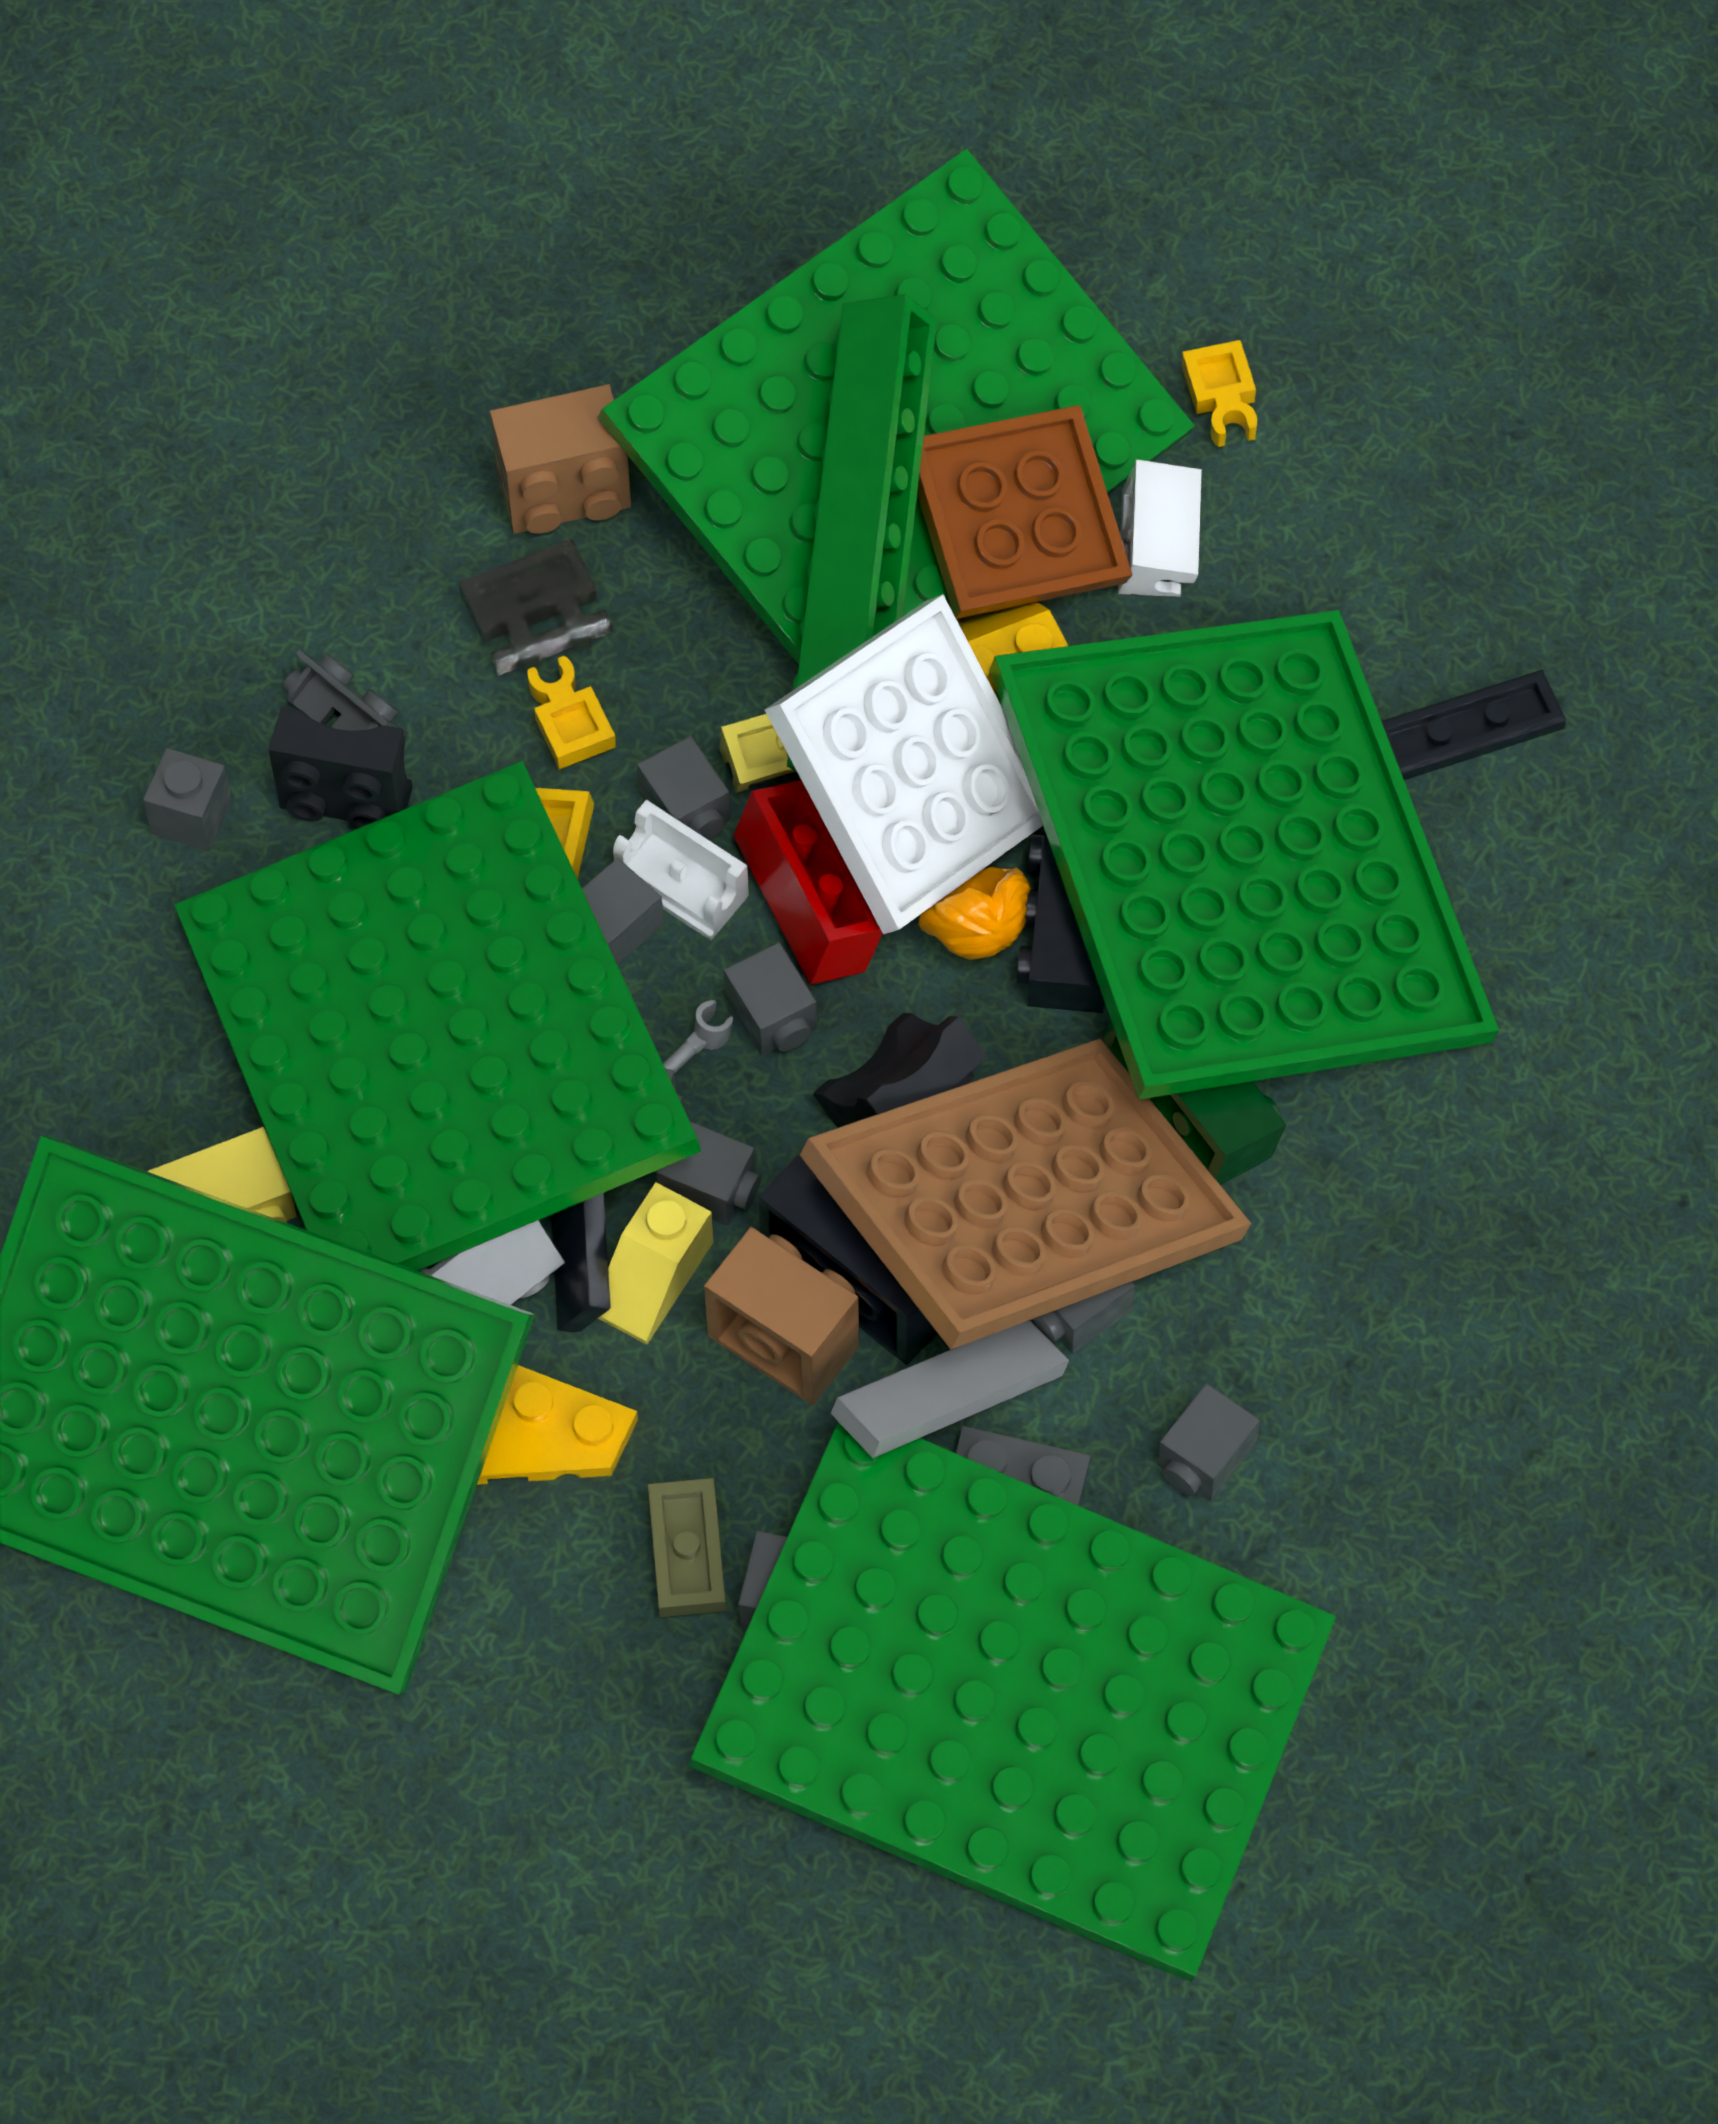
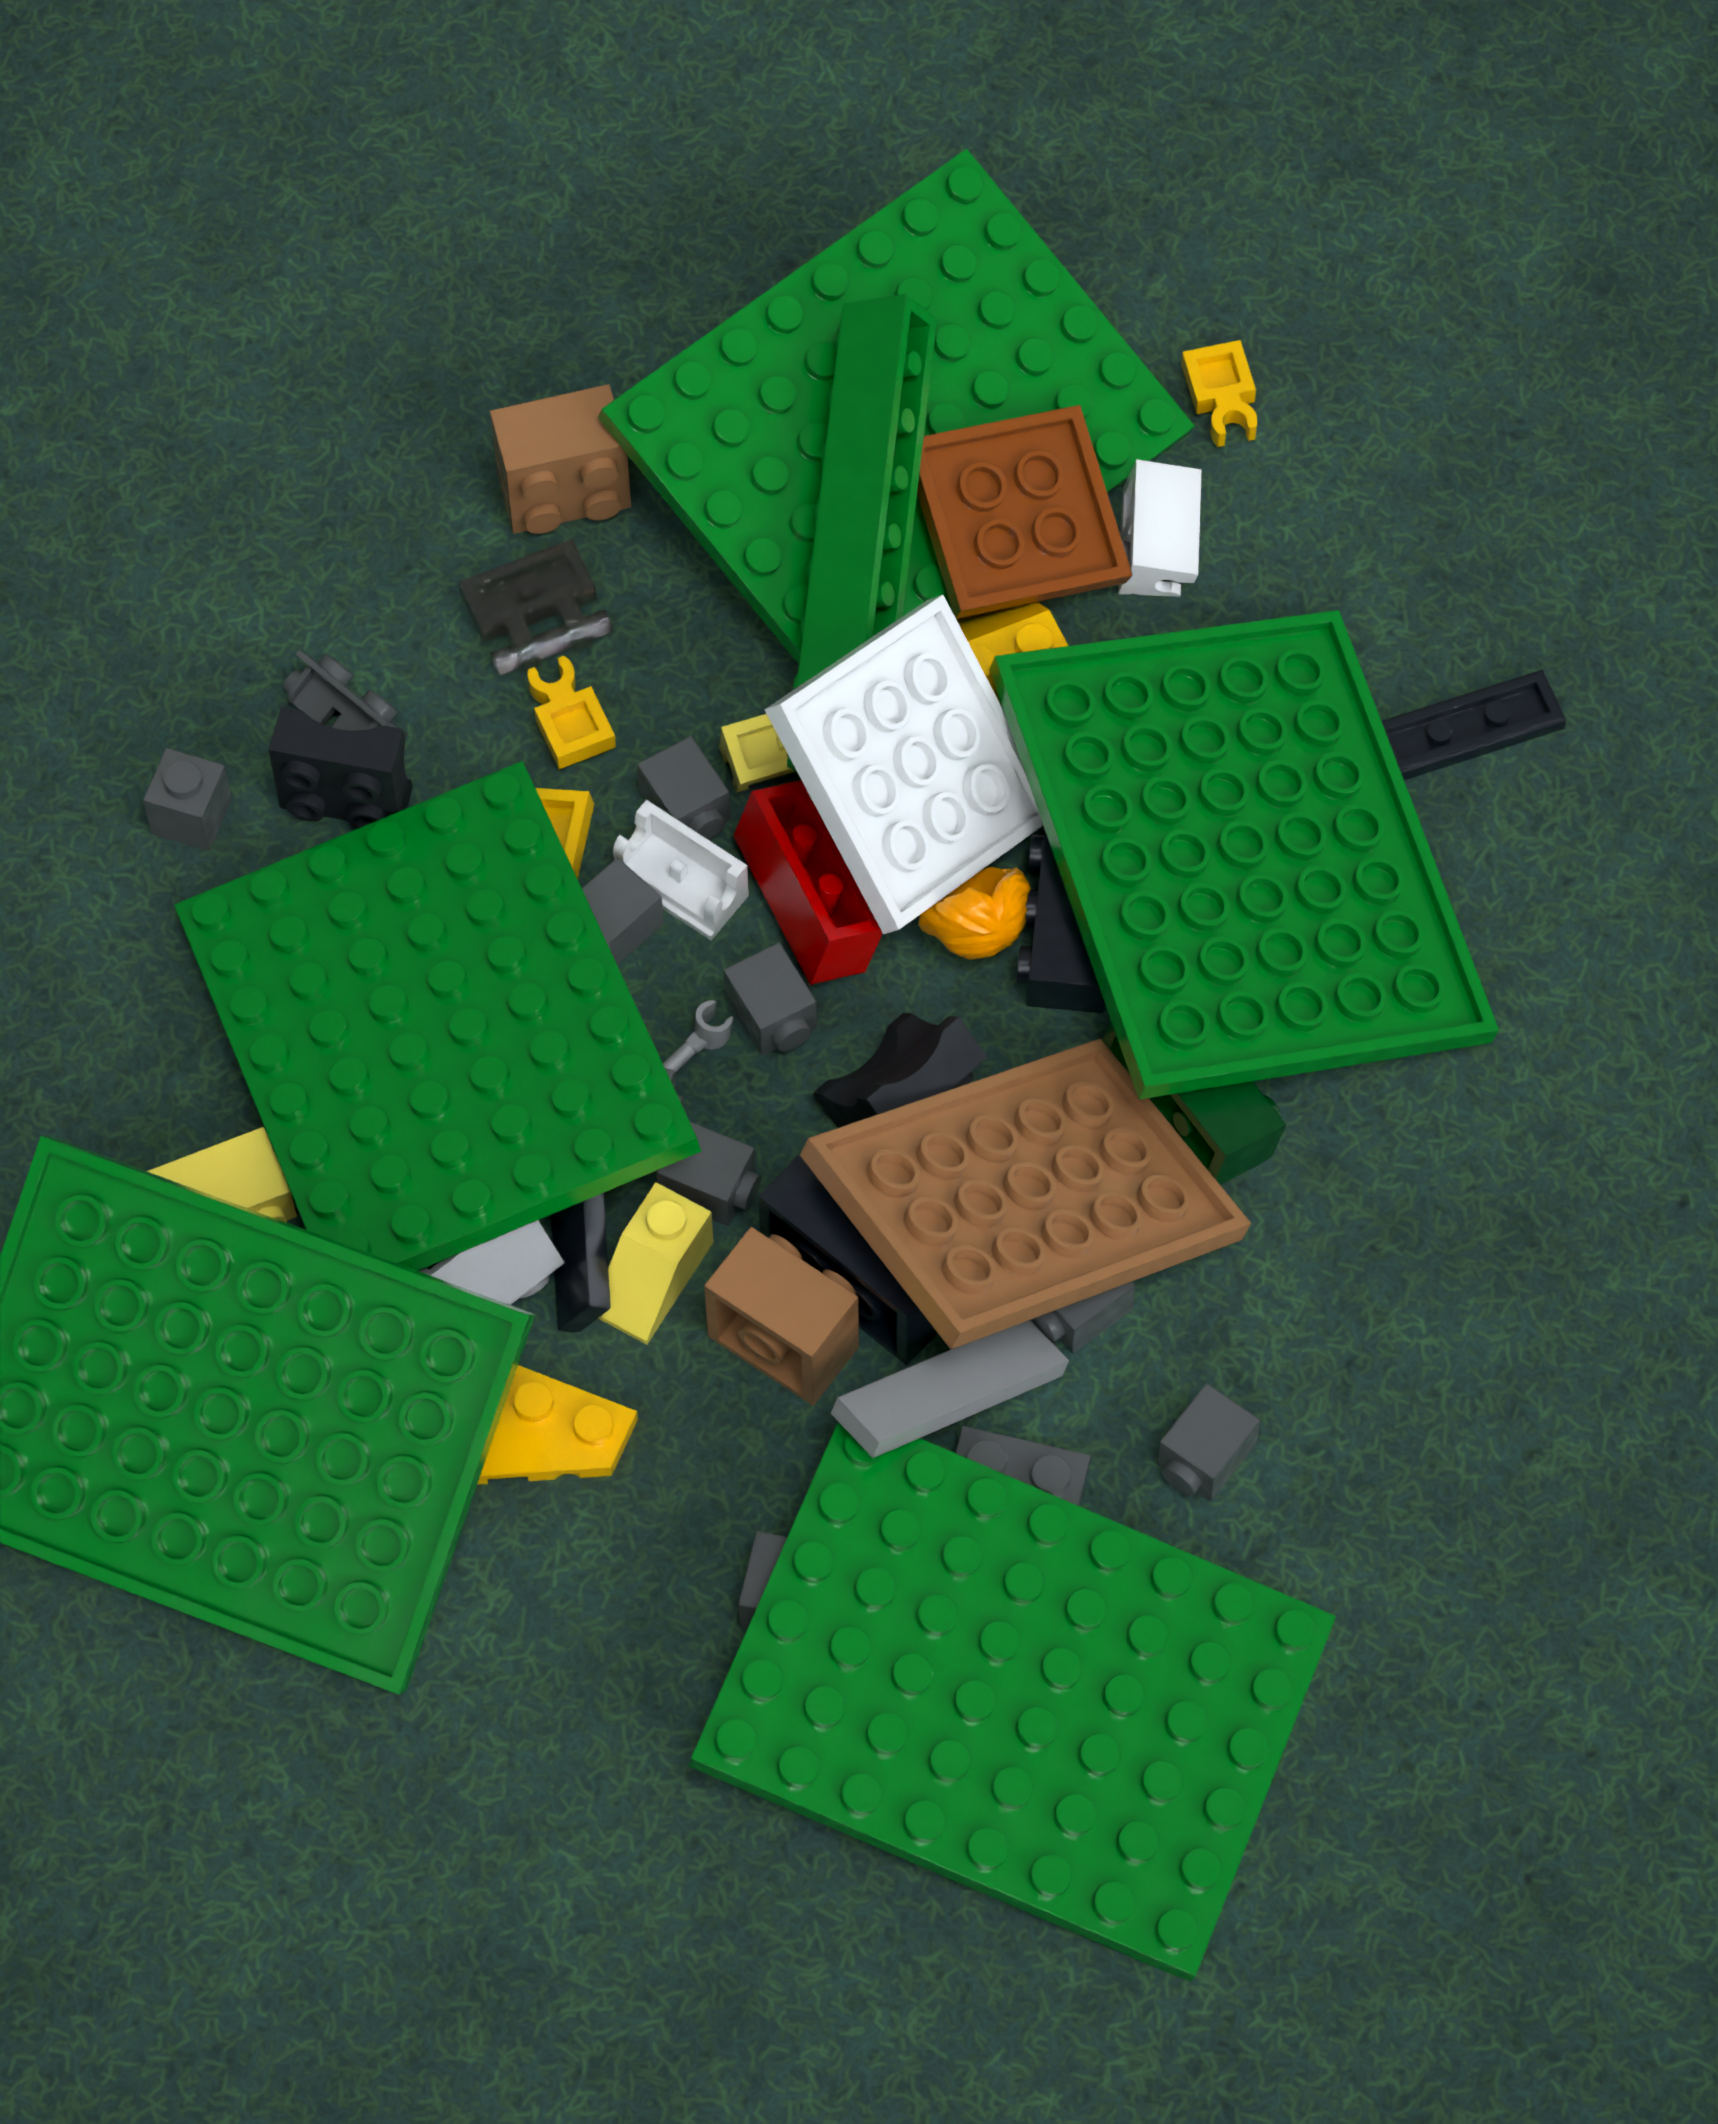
olive plate [648,1478,726,1617] -> none

